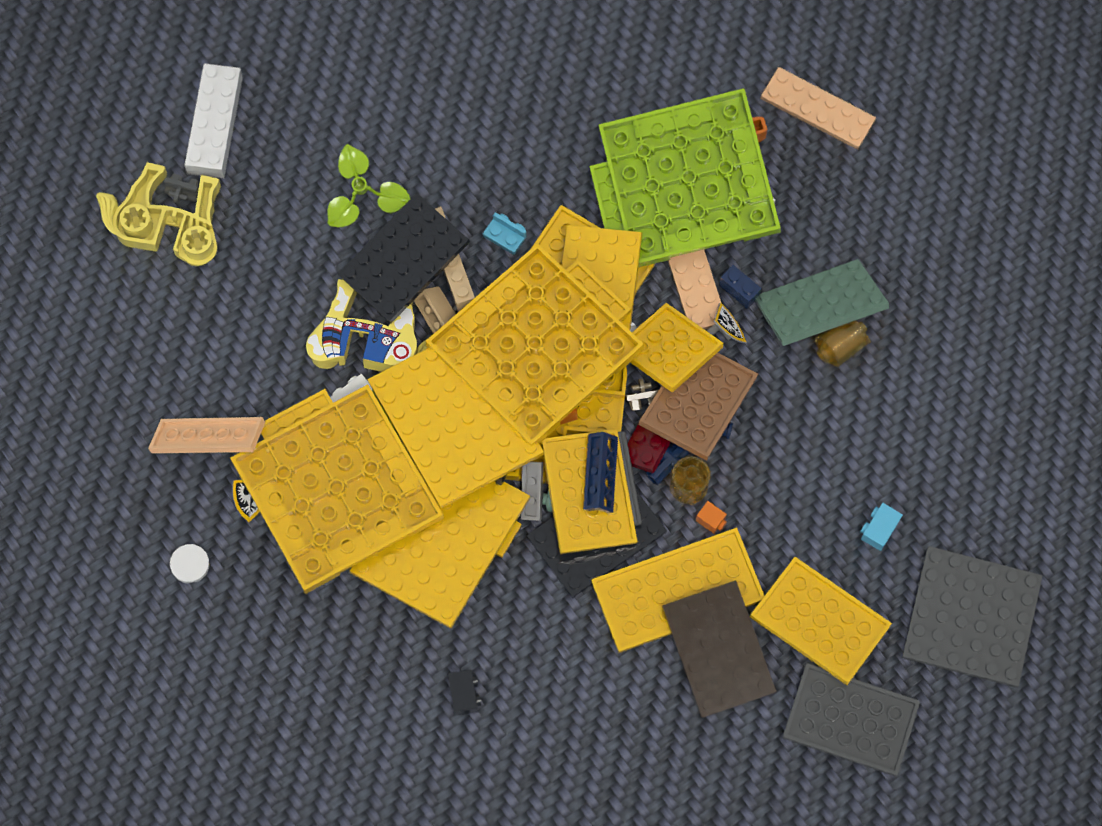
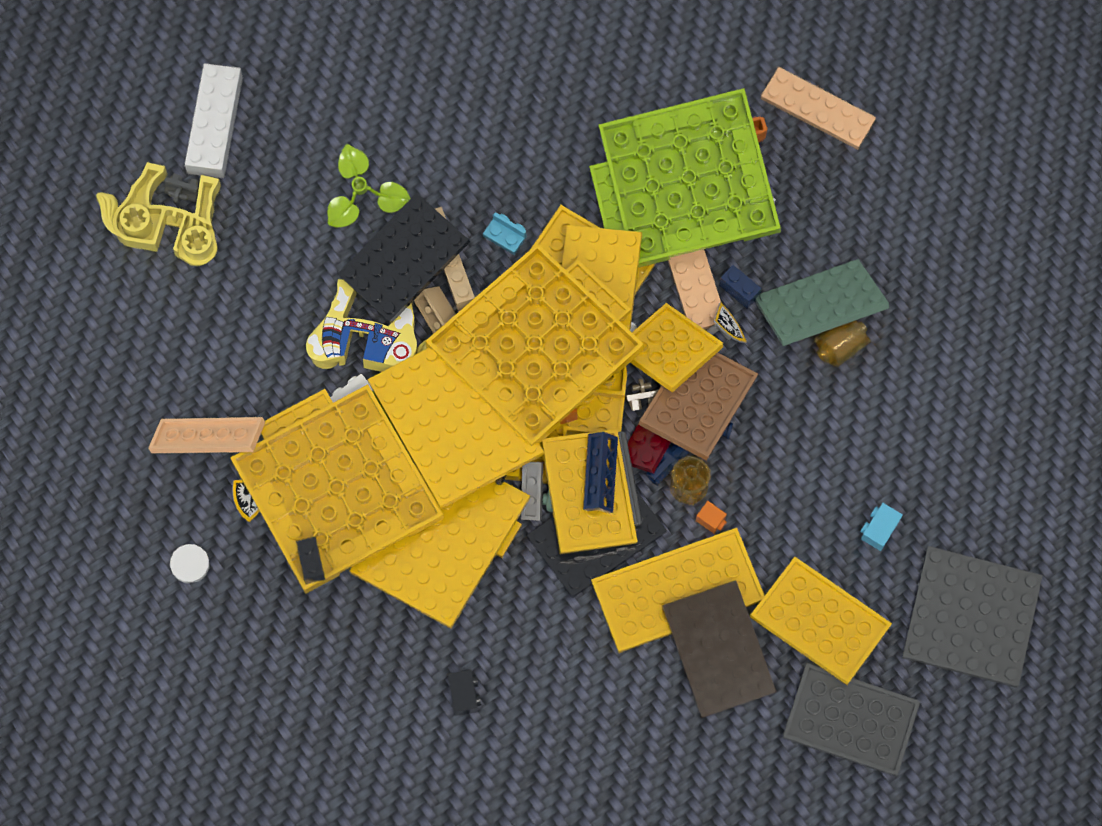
none -> black brick [296,537,325,584]

